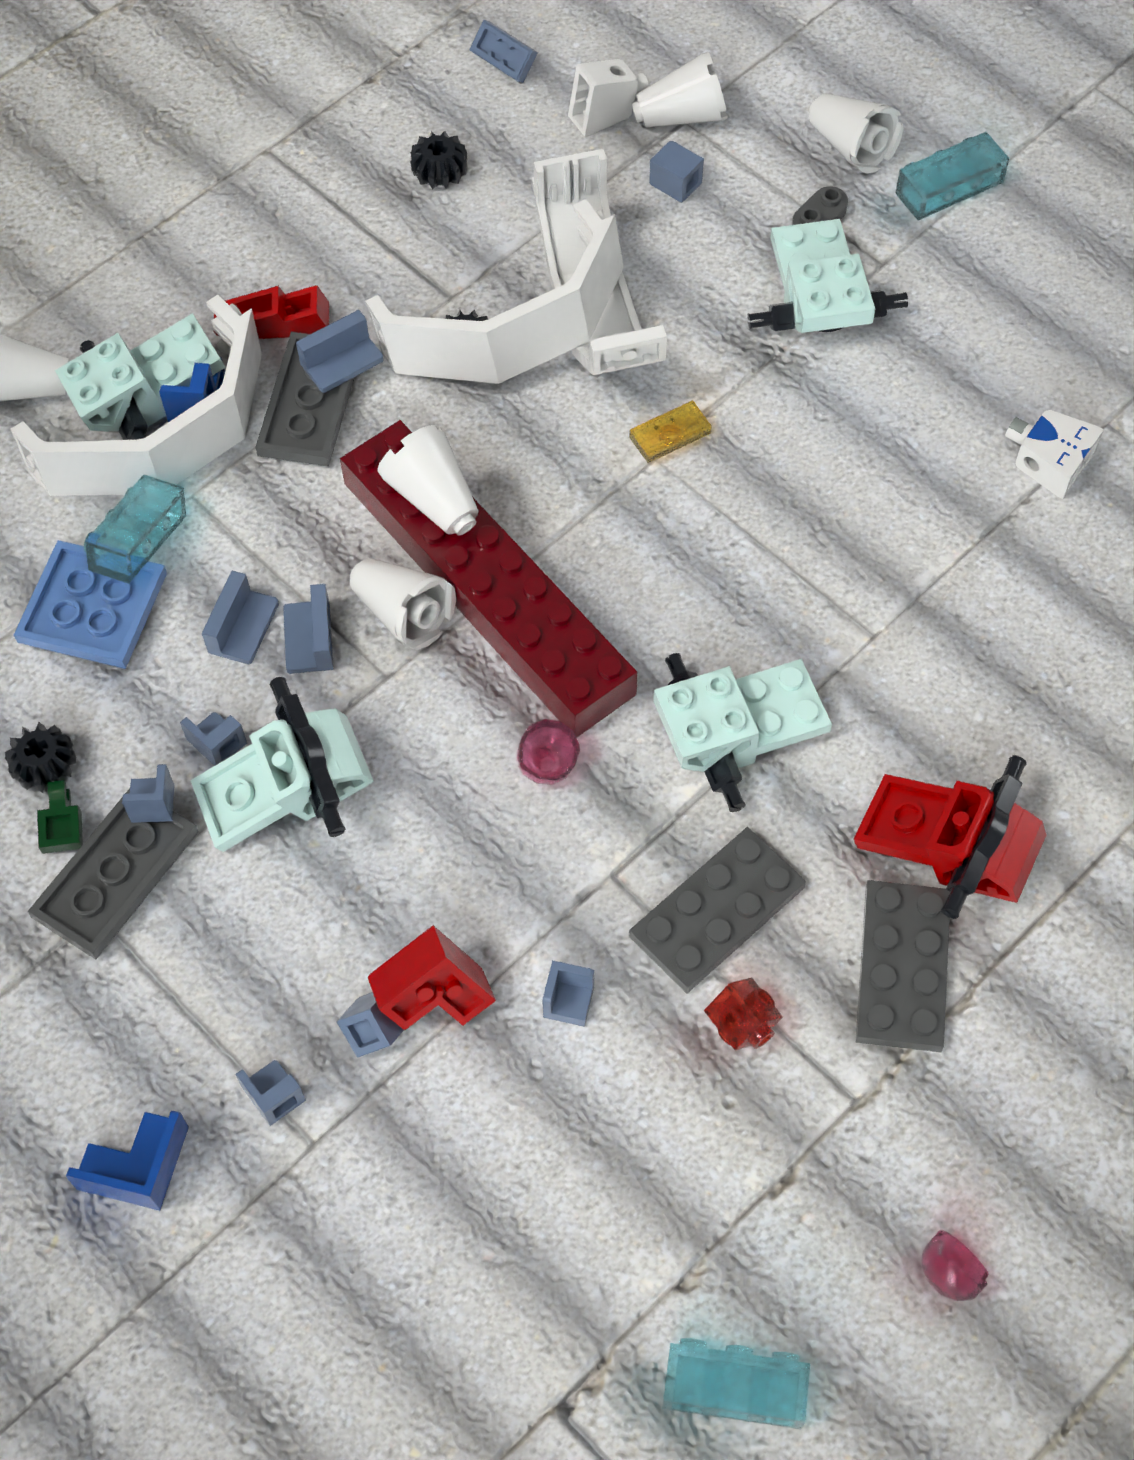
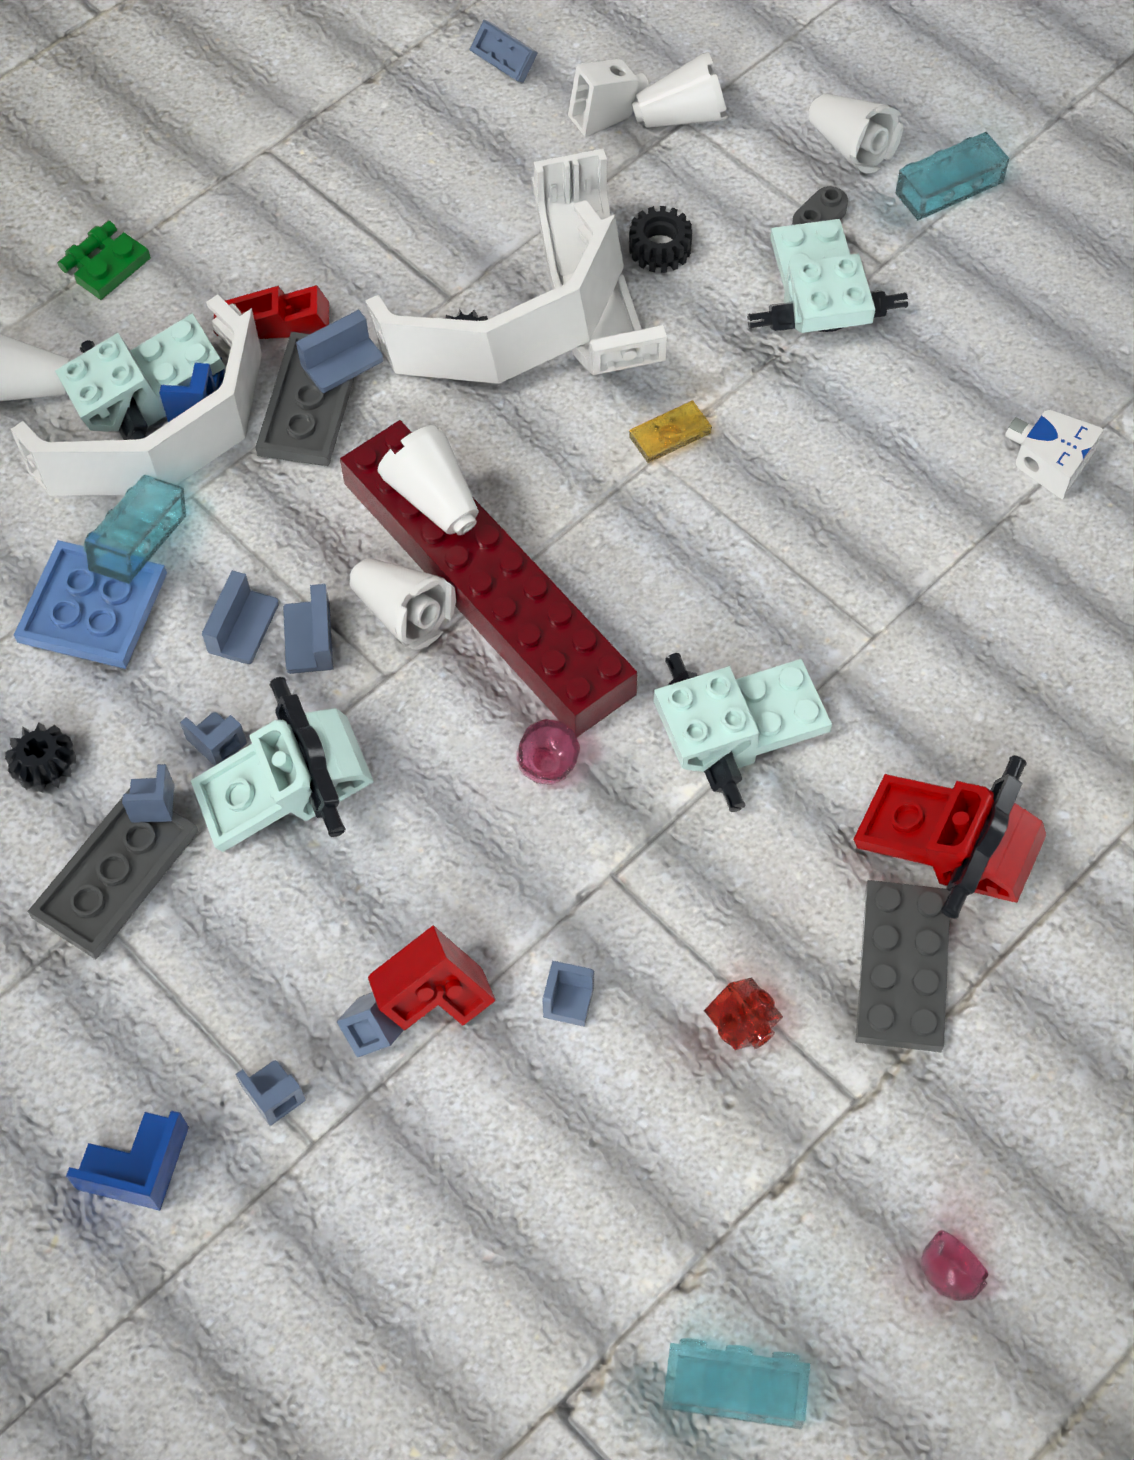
dark green plate [37,780,83,854] -> none
black gear [410,131,467,190] -> none
dark grey plate [629,827,806,994] -> none
sand blue panel [649,141,704,203] -> none
none -> green plate [57,220,151,300]
none -> black tyre [629,206,692,273]

